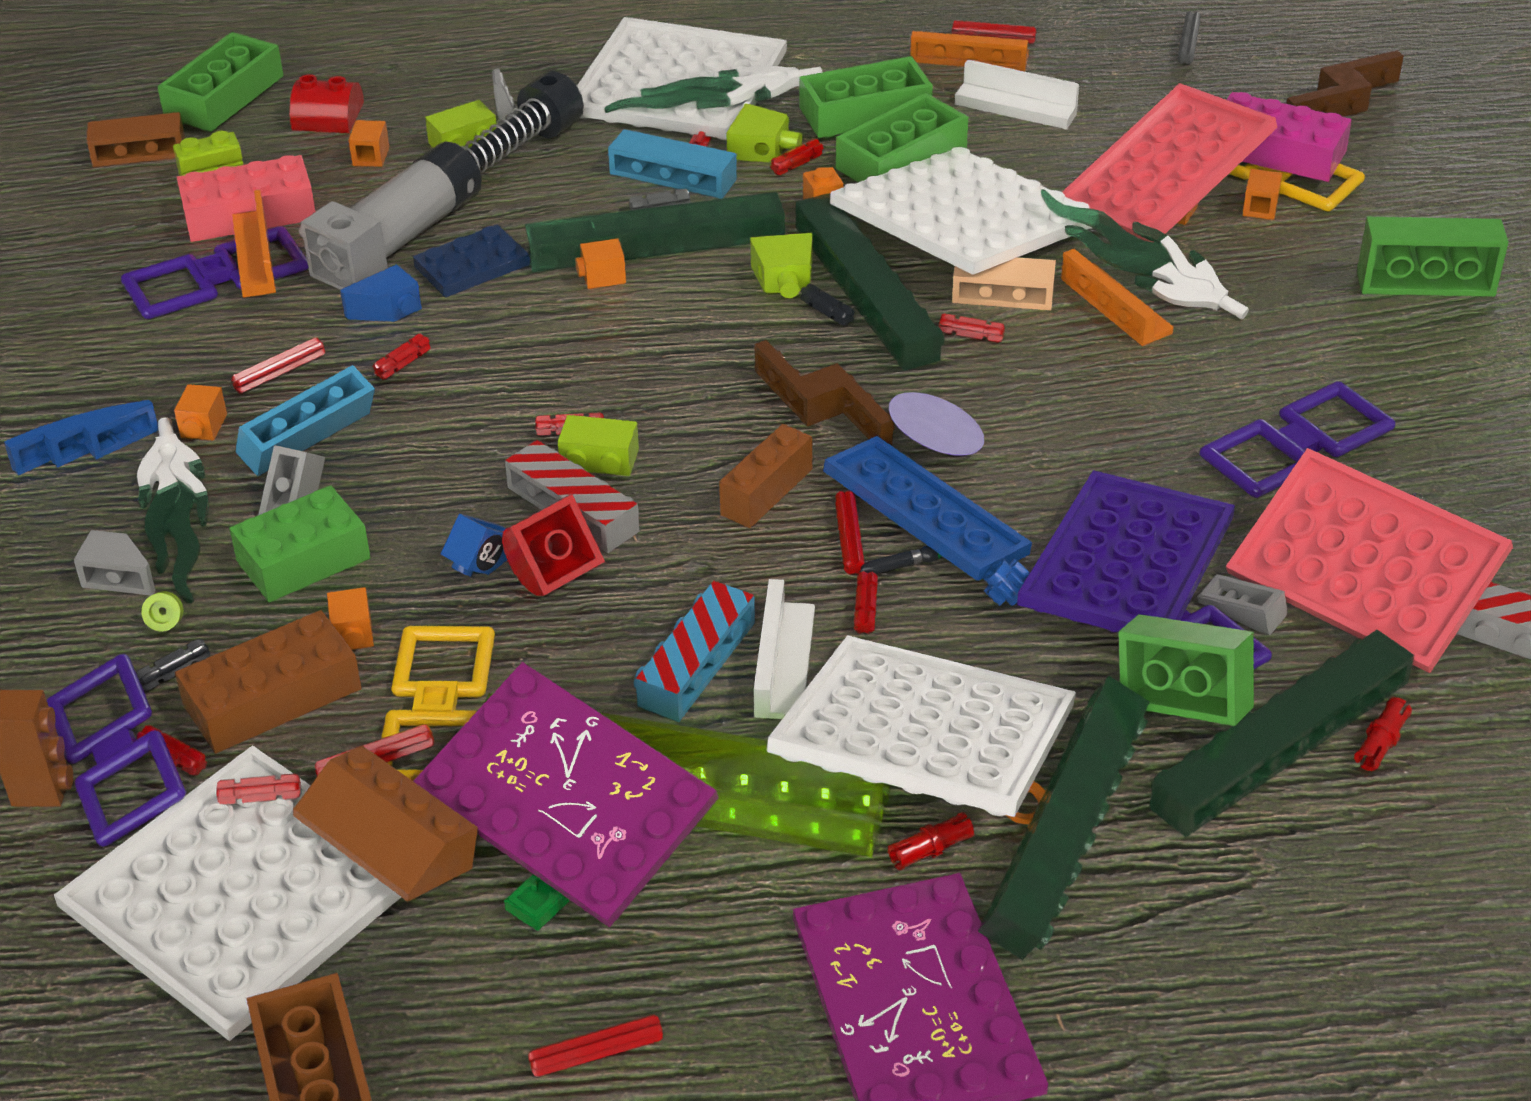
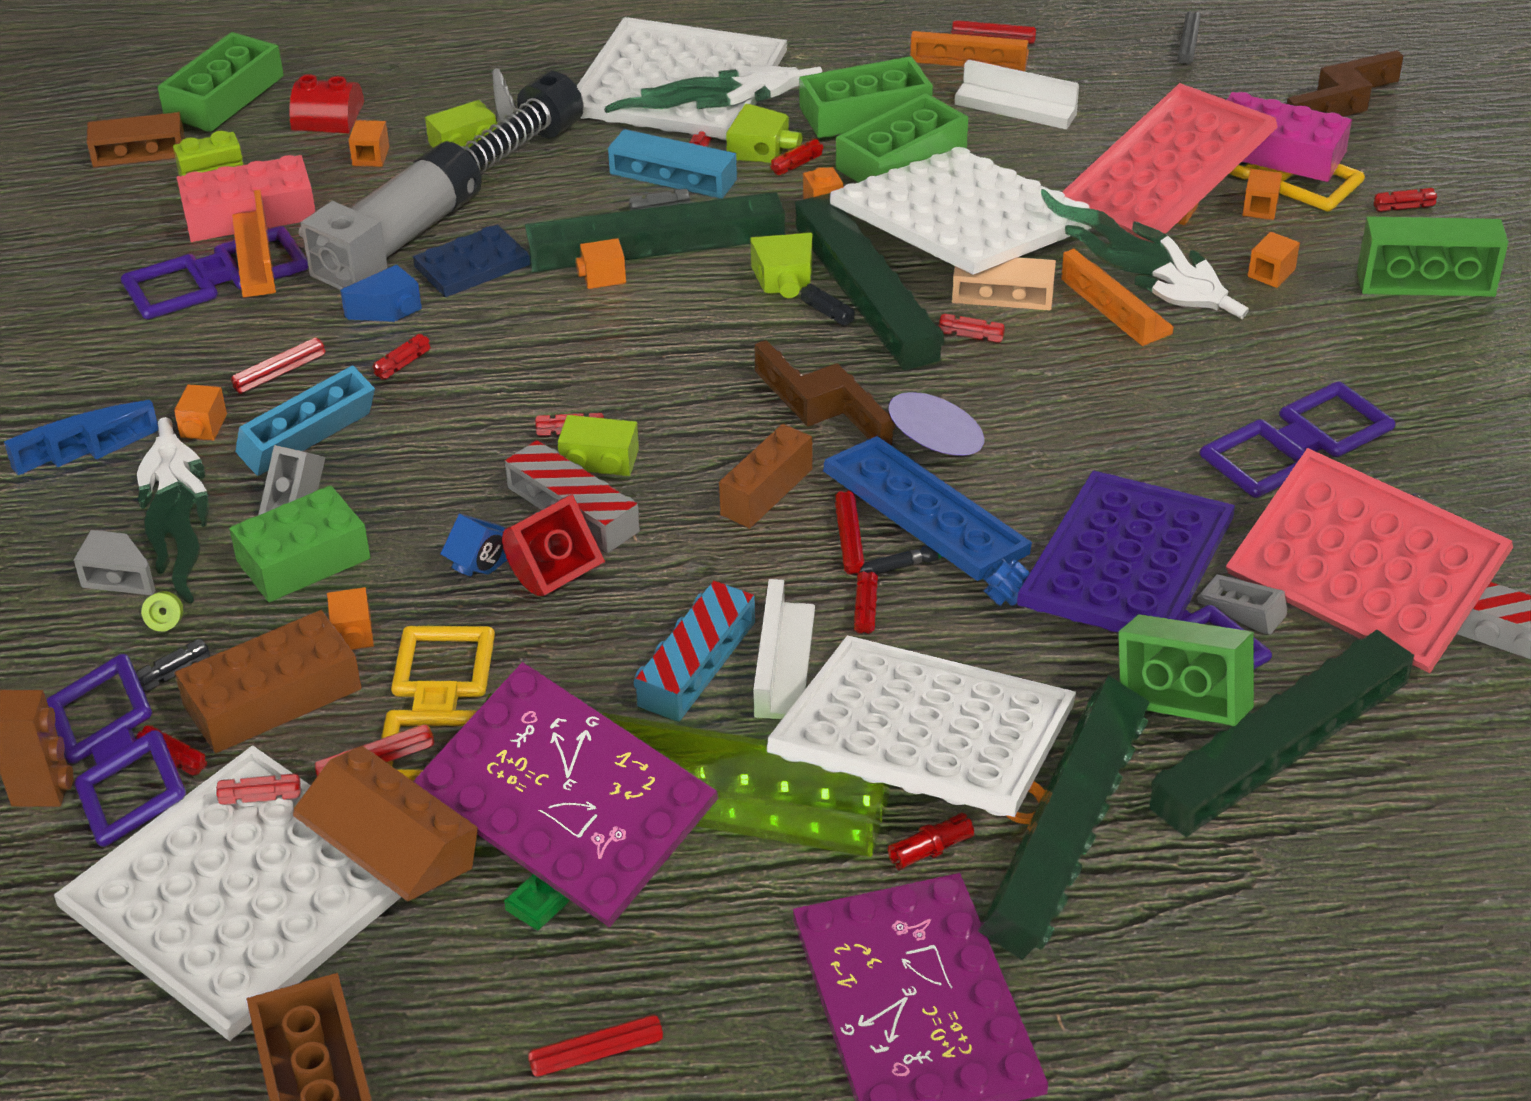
red pin [1354,697,1412,771] -> none
none -> orange brick [1248,232,1300,288]
none -> red axle [1374,188,1437,212]

